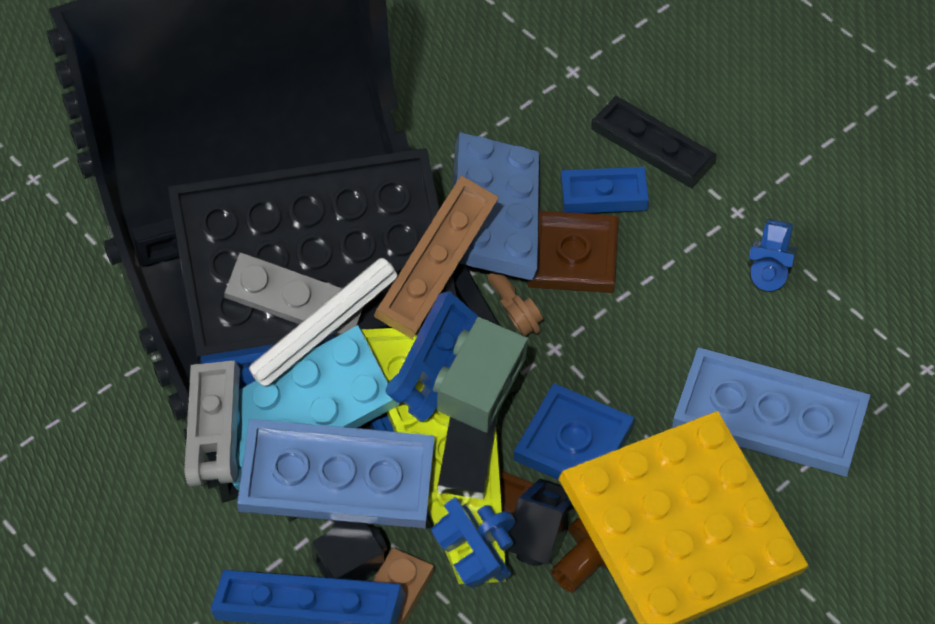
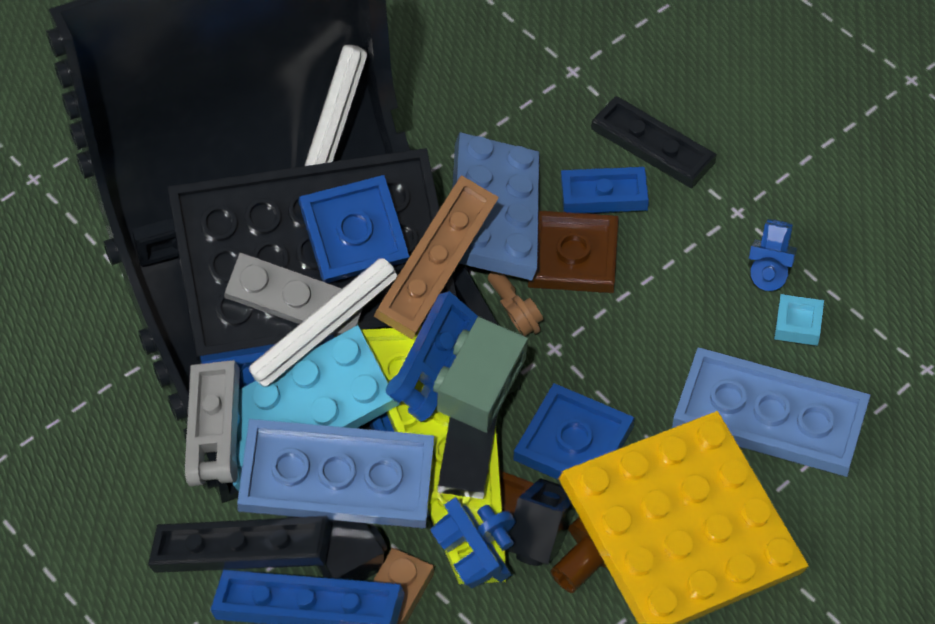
none -> black tile [148,516,333,573]
none -> blue plate [298,175,410,283]
none -> white axle [305,45,367,166]
none -> medium azure plate [774,294,824,346]

